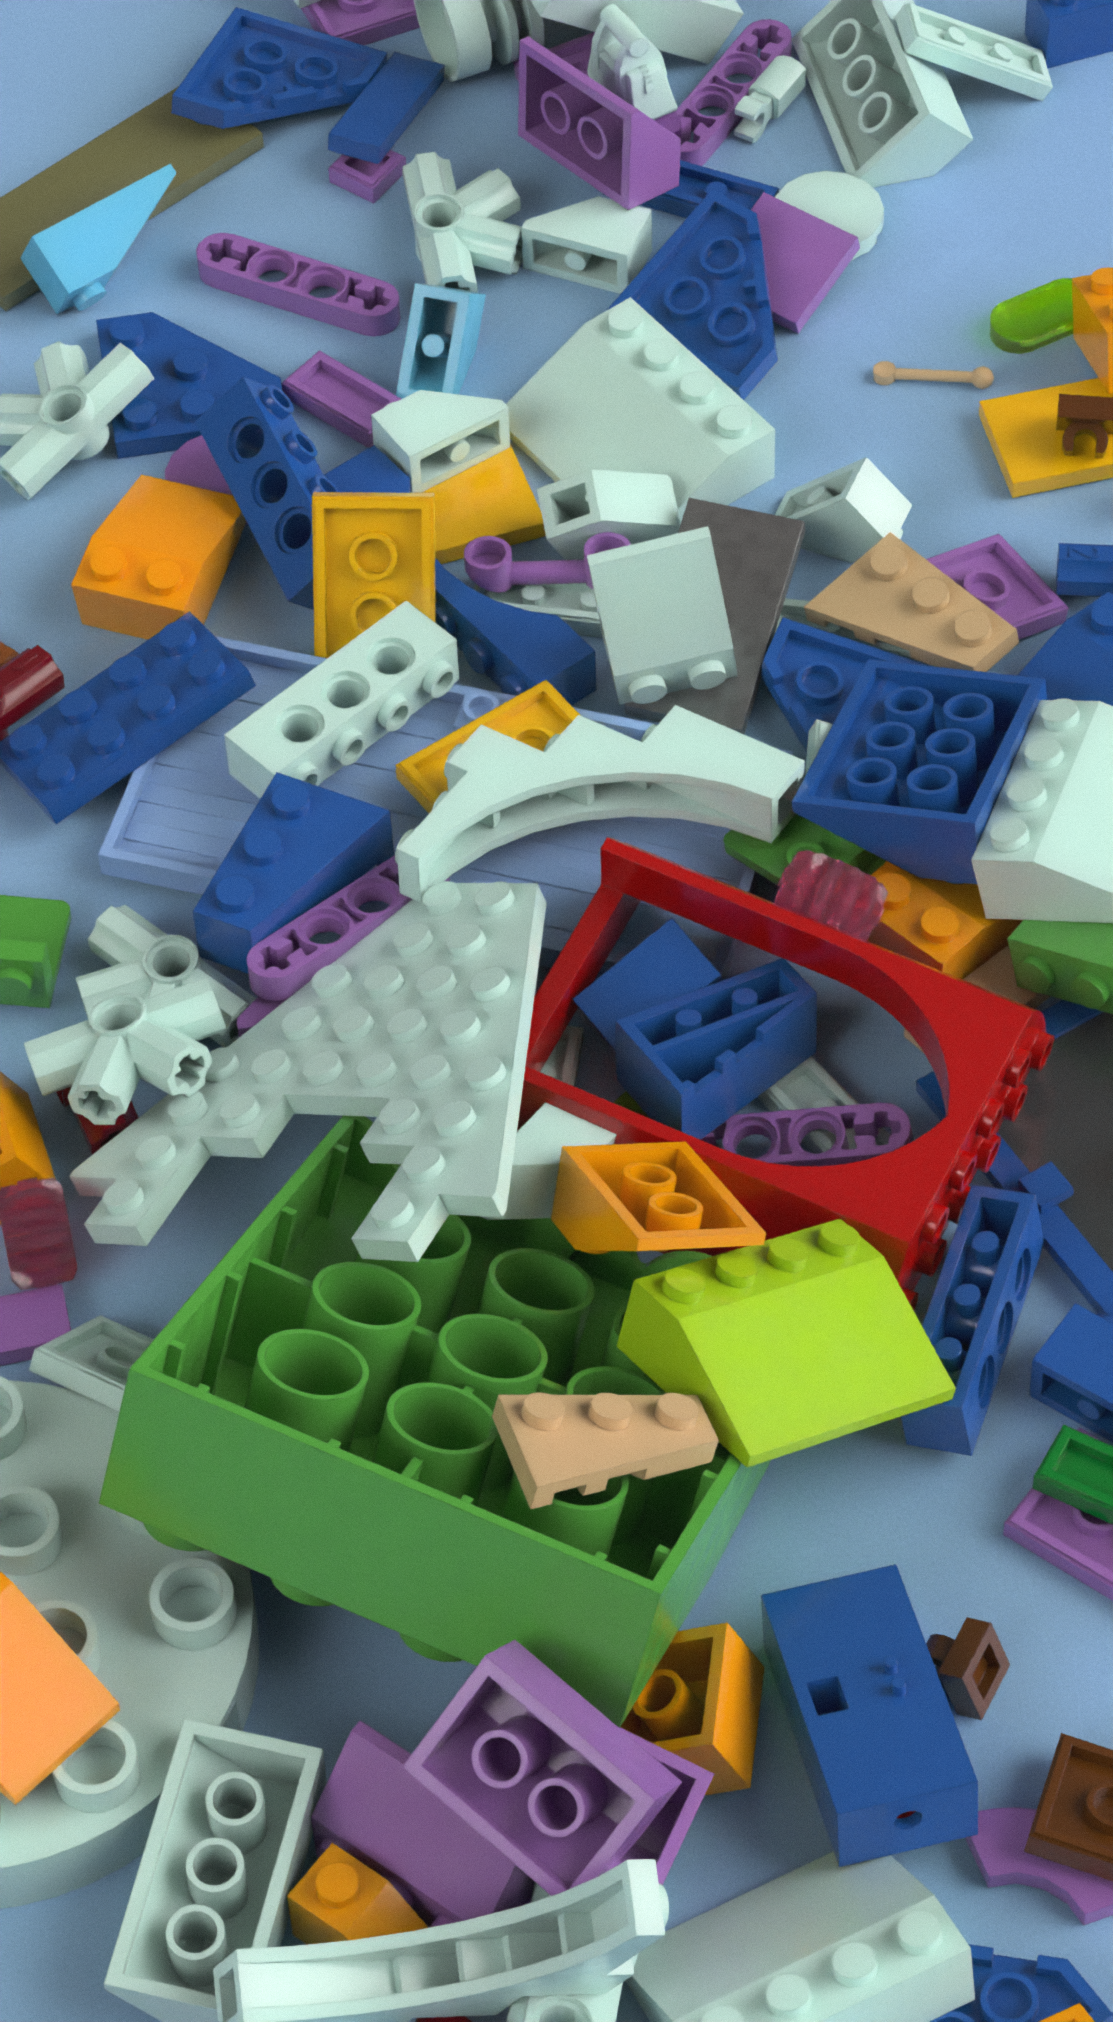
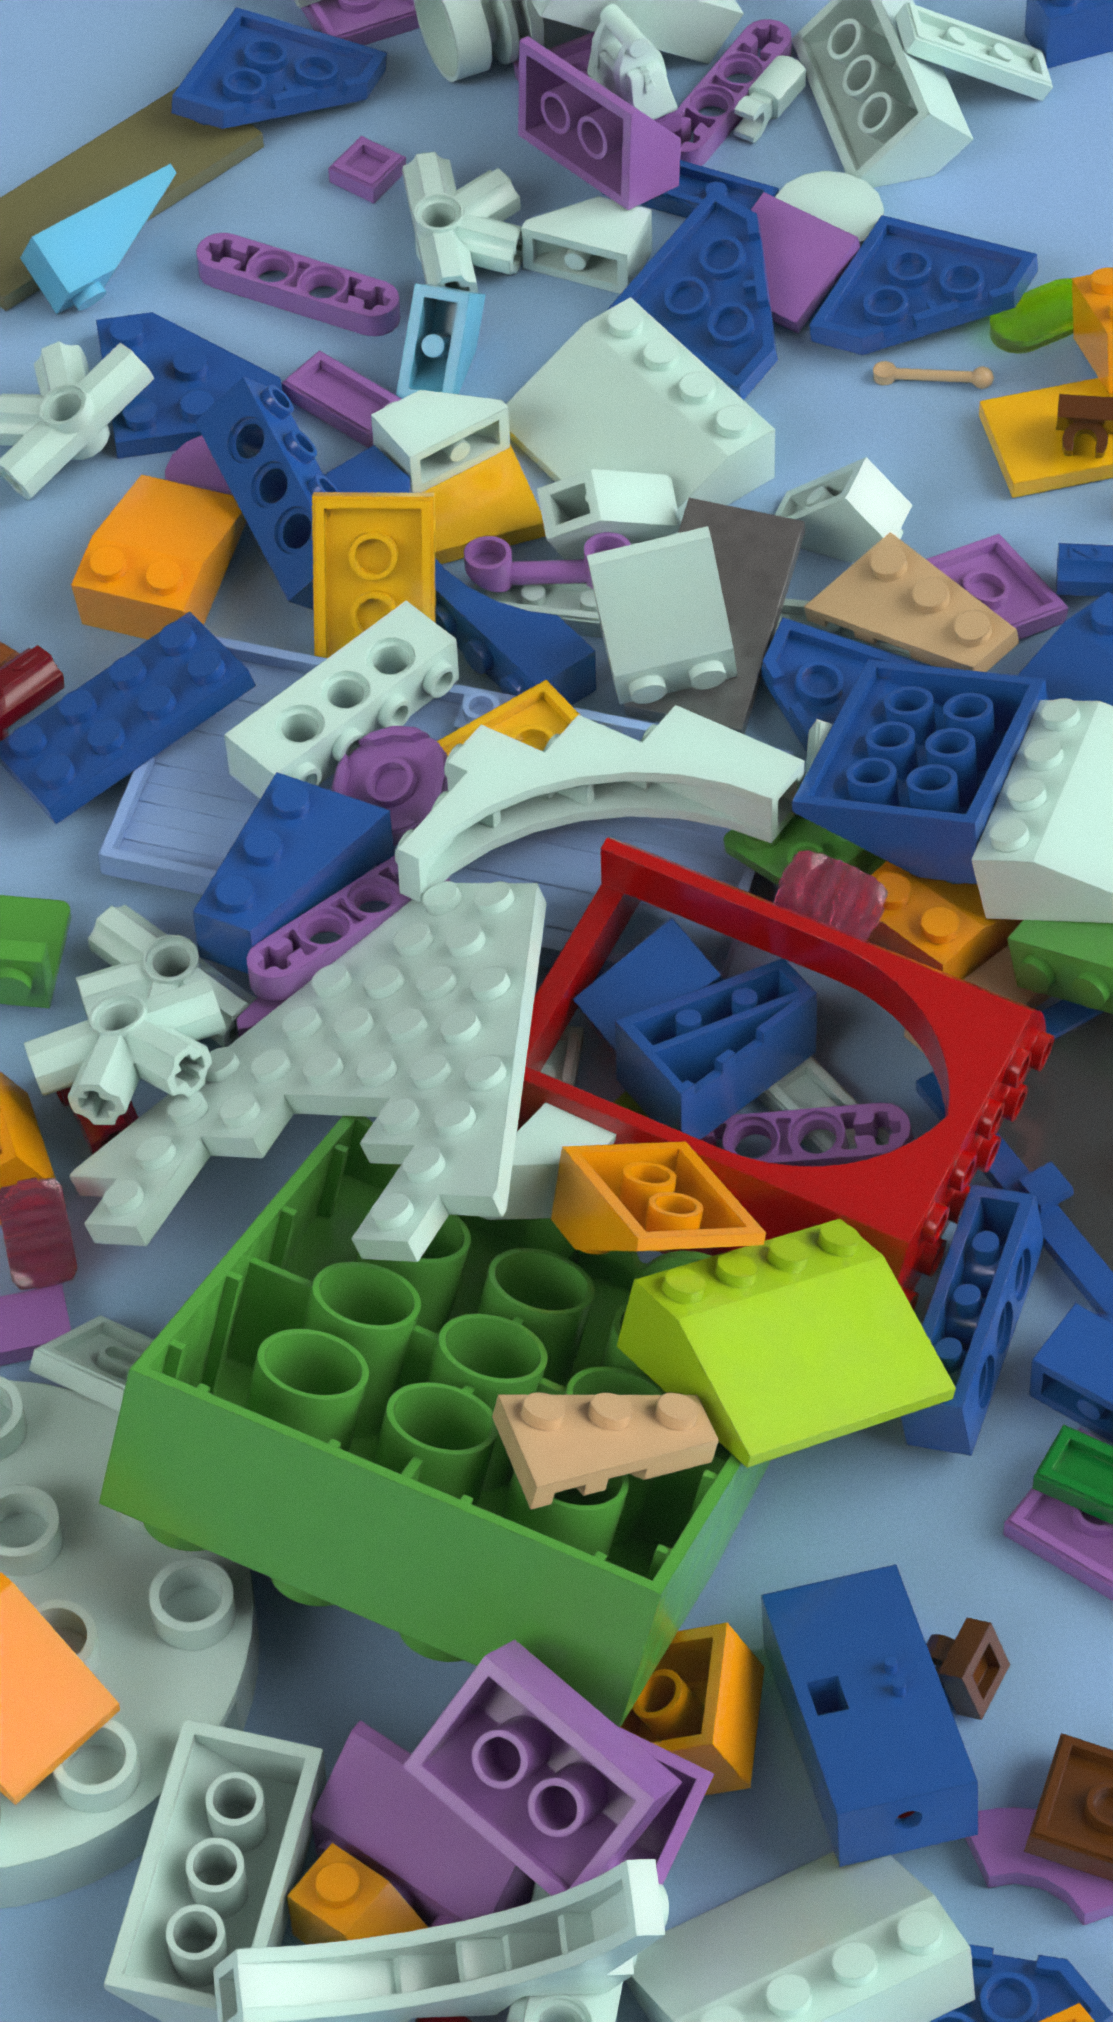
blue tile [328,52,445,164] -> none
none -> medium lavender tile [331,726,448,846]
none -> blue plate [809,215,1038,355]

